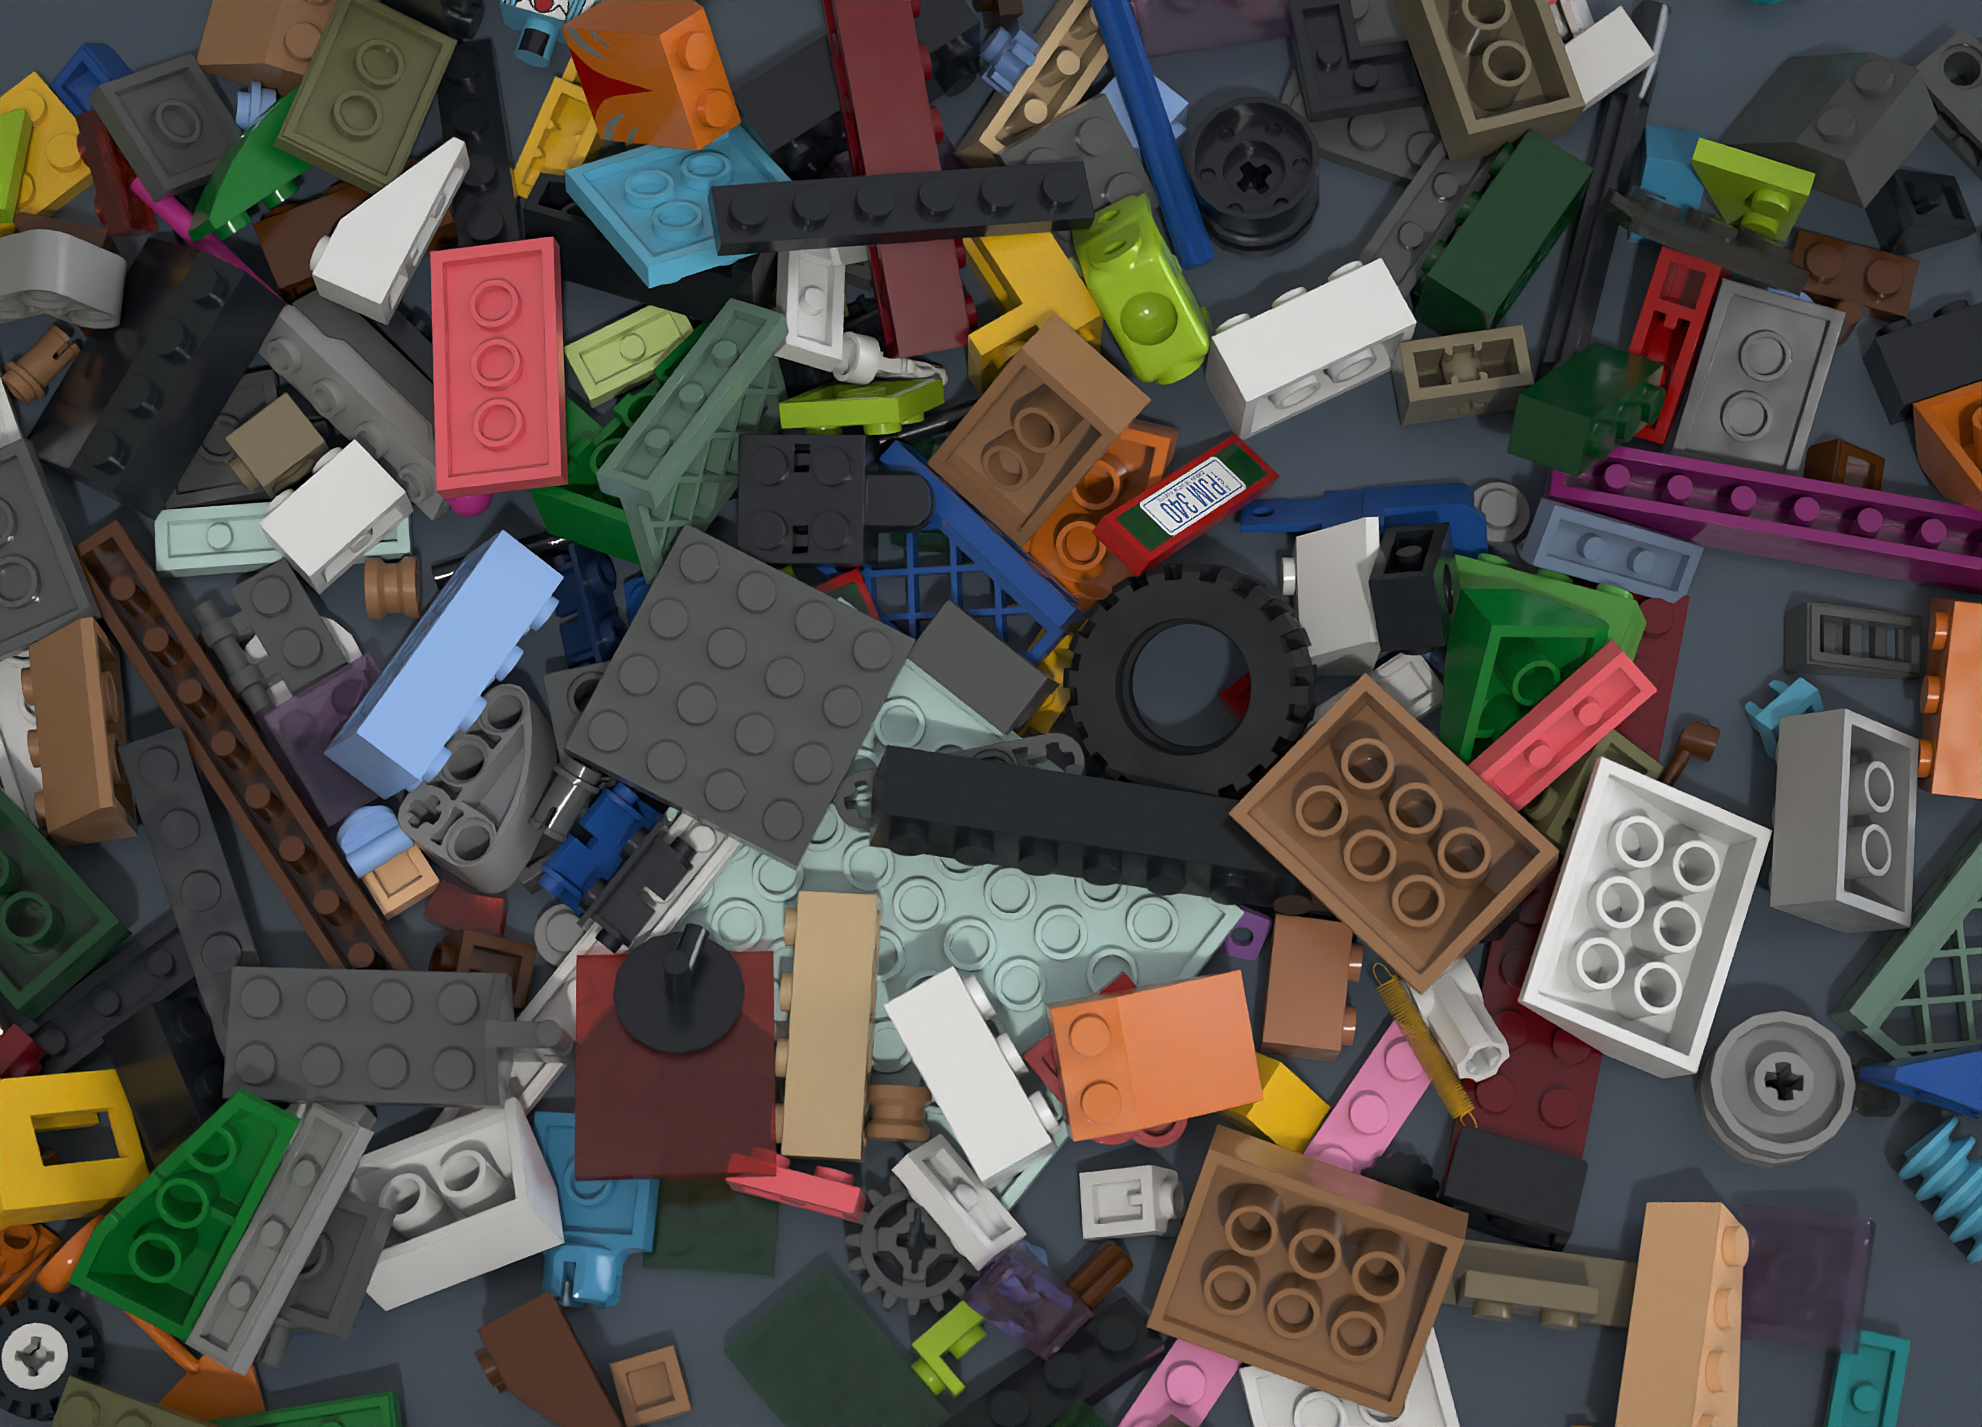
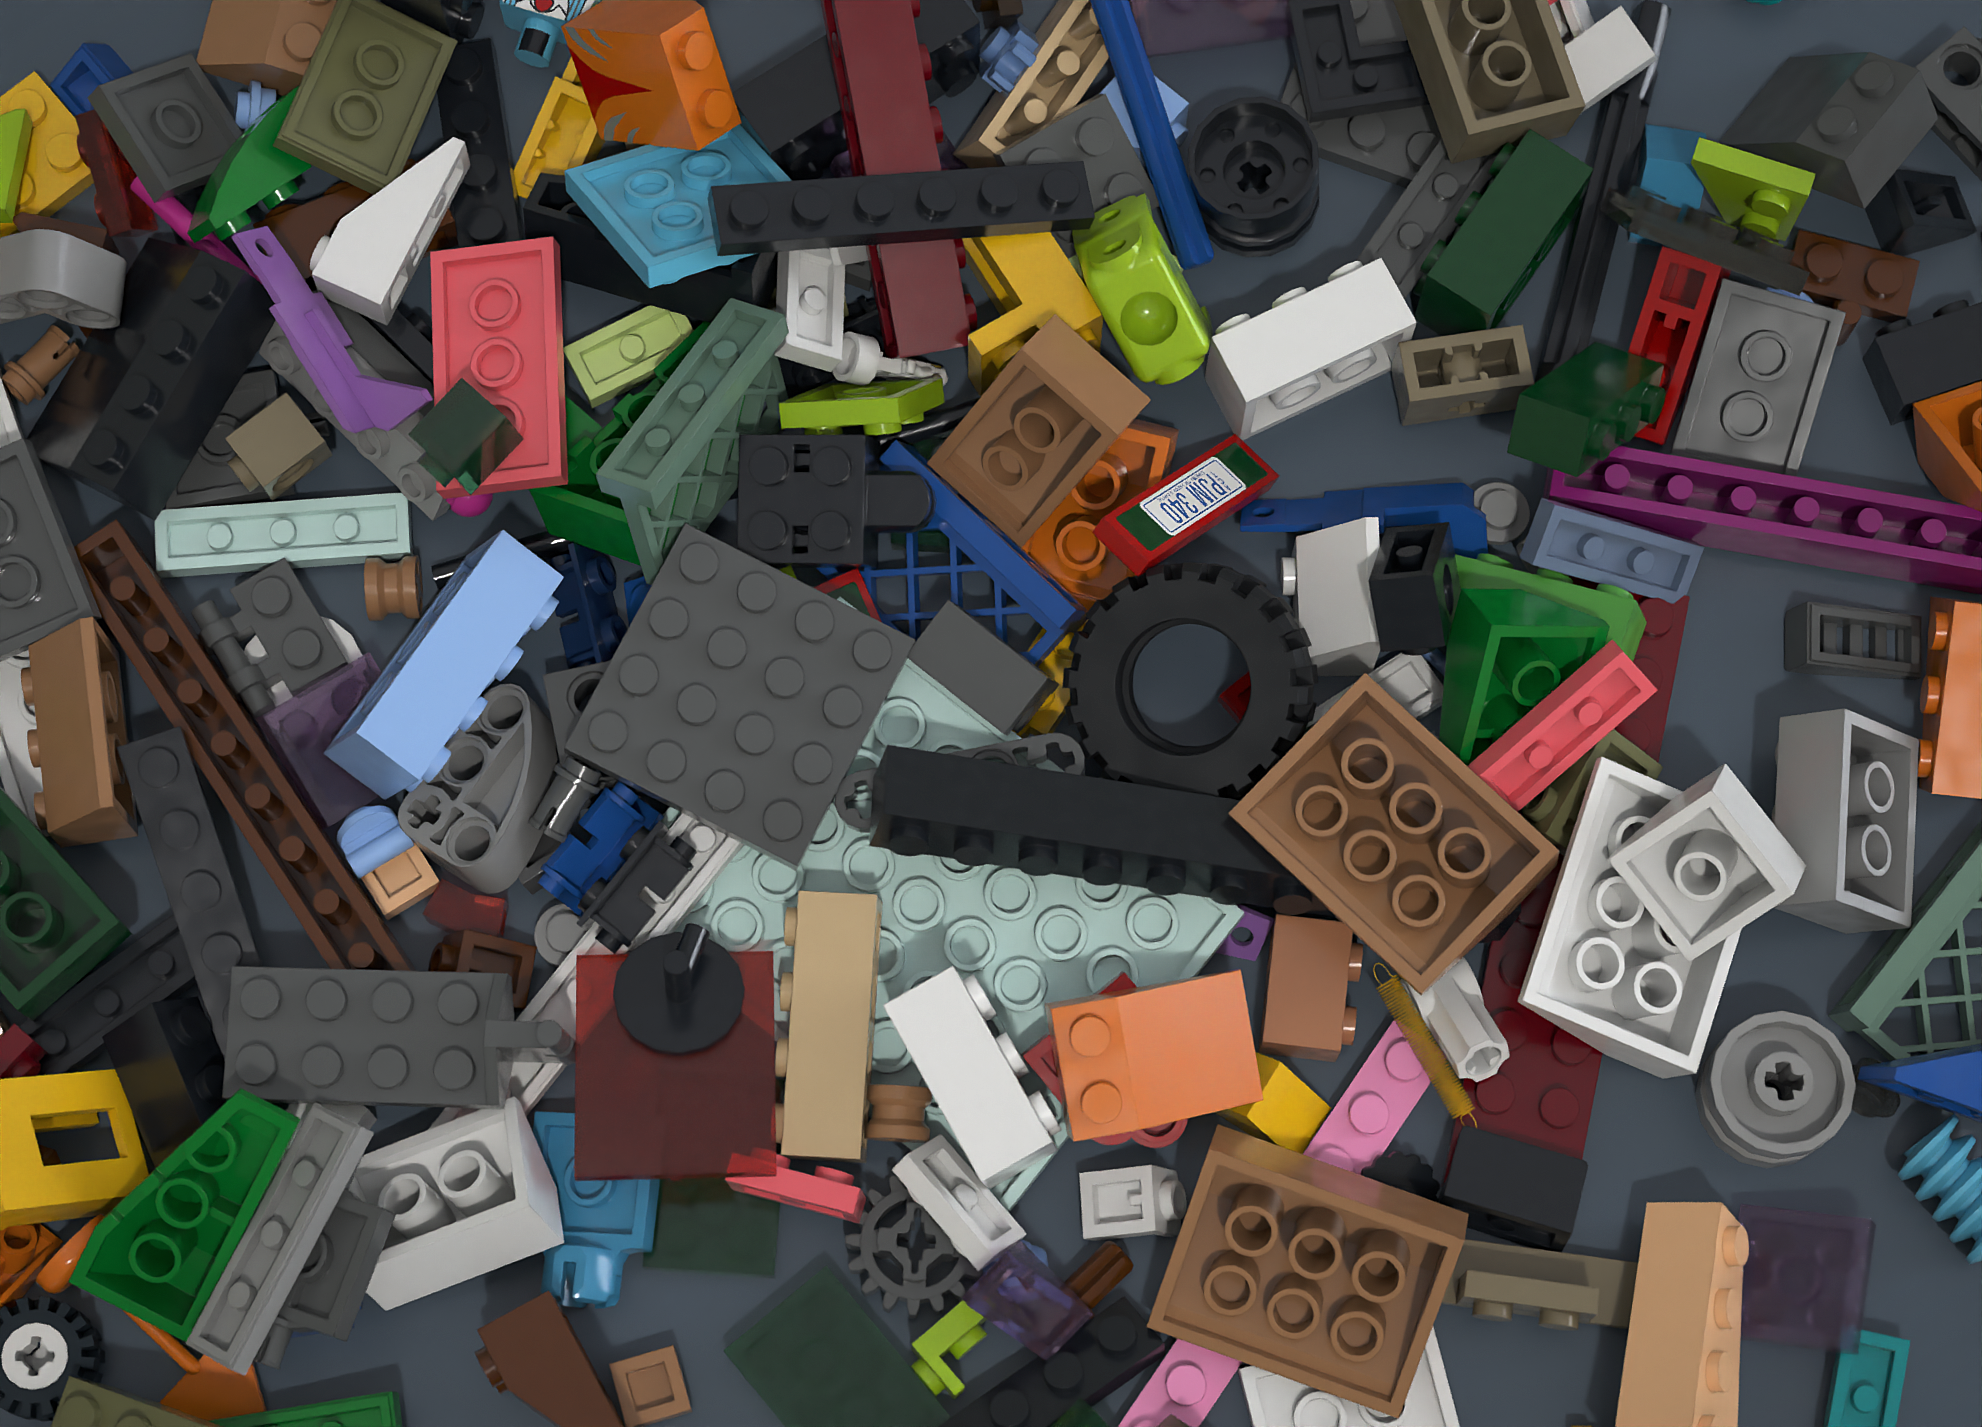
white brick [258,439,414,594] -> none
reddish brown hand [1657,721,1720,787] -> none
medium azure tile [1745,677,1825,760] -> none
reddish brown slope [1803,438,1885,491] -> none
none -> medium lavender piece [231,226,434,433]
none -> clear green brick [408,378,524,495]
none -> white slope [1608,763,1806,962]

